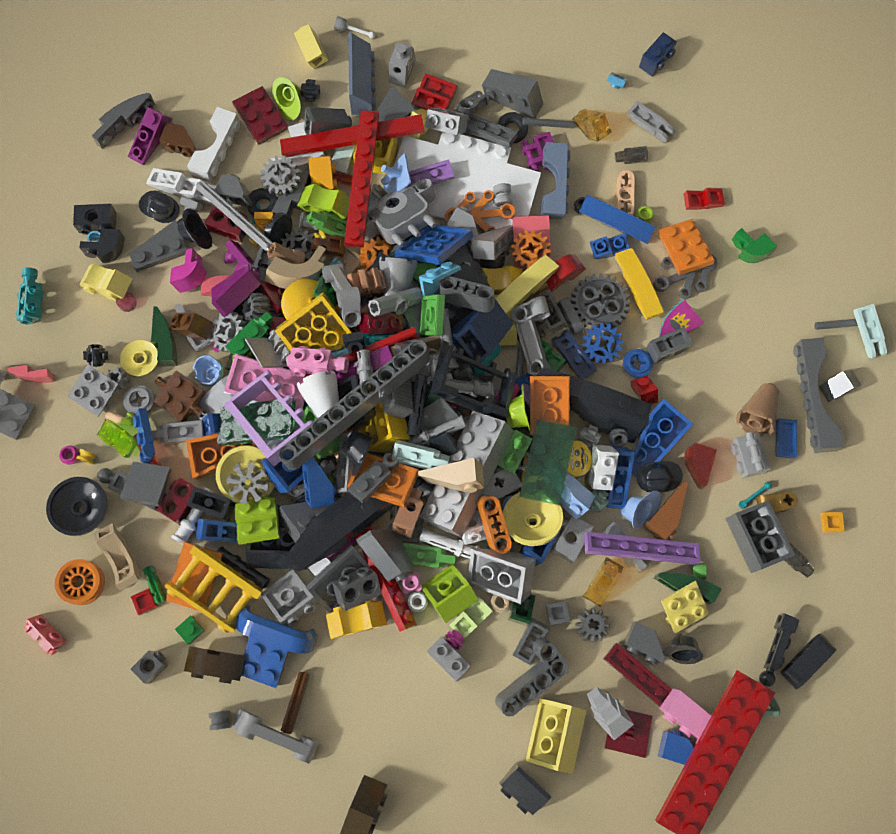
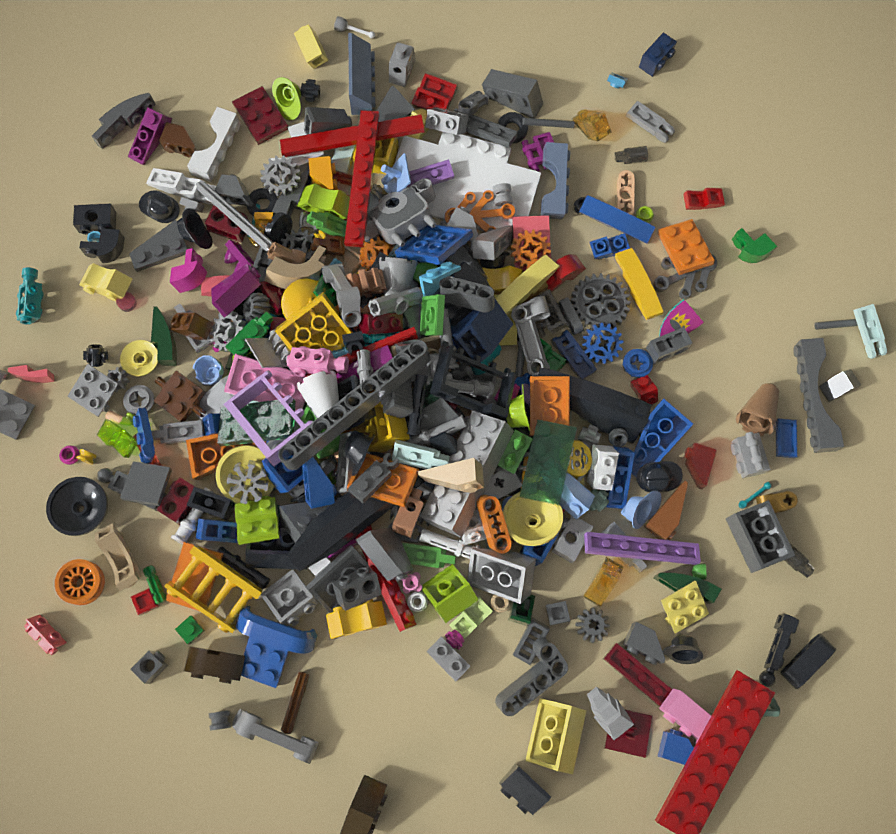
light orange plate [820,512,845,533] -> none

